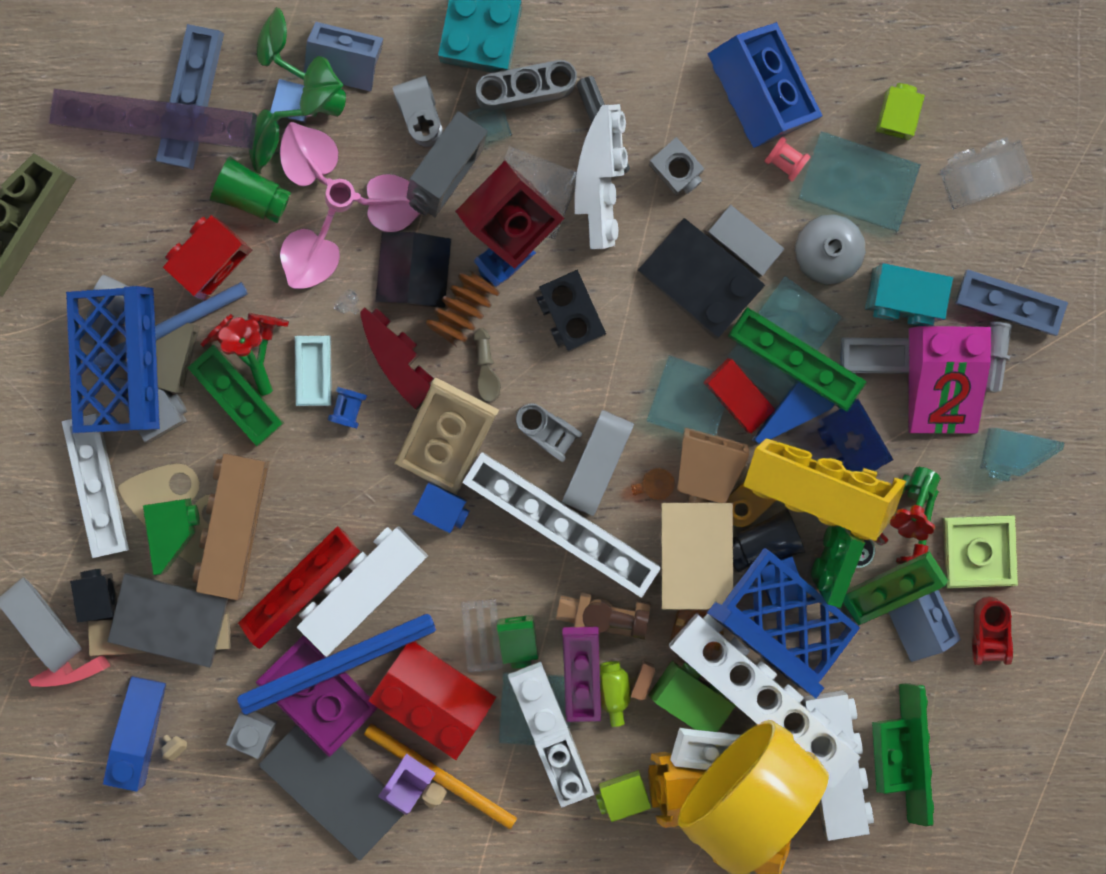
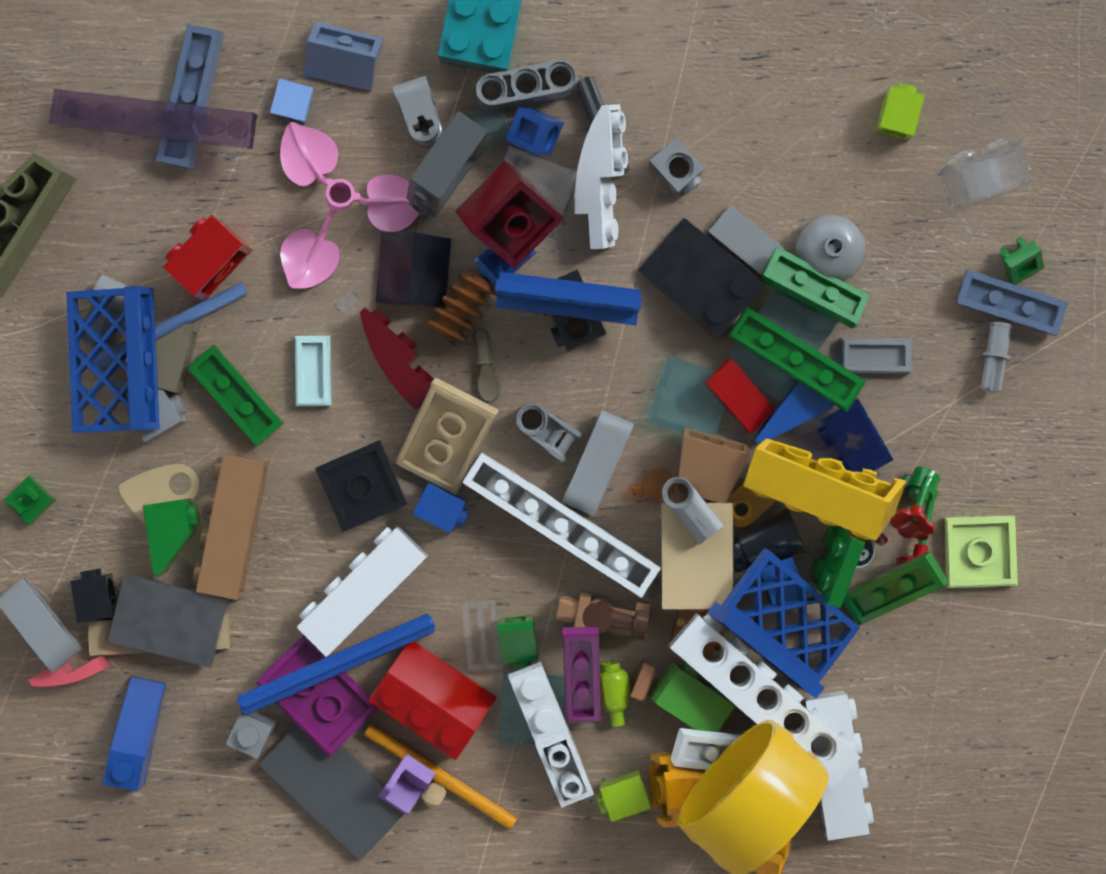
white plate [62,414,129,558] -> none
tan rock [161,735,187,761] -> none
red plant [200,313,289,396] -> none
green plant [210,156,291,223] -> none
red plate [238,526,360,649] -> none
green plant [249,7,346,174] -> none
blue bush [327,387,367,429] -> none
blue slope [707,22,823,148] -> none
coral bush [764,136,811,182] -> none
clear light blue tile [798,131,921,232] -> none
teal brick [865,263,953,327] -> none
green bracket [872,683,934,827] -> none
sand blue panel [888,590,961,662] -> none
dark pink slope [908,326,991,433] -> none
red piece [972,596,1013,665] -> none
clear light blue slope [980,428,1065,482] -> none
none -> green tile [4,476,56,525]
none -> black plate [315,440,408,532]
none -> blue fence [495,272,642,326]
none -> blue brick [506,107,564,155]
none -> light grey piece [662,477,724,545]
none -> green plate [760,247,870,329]
none -> green tile [1000,237,1044,285]

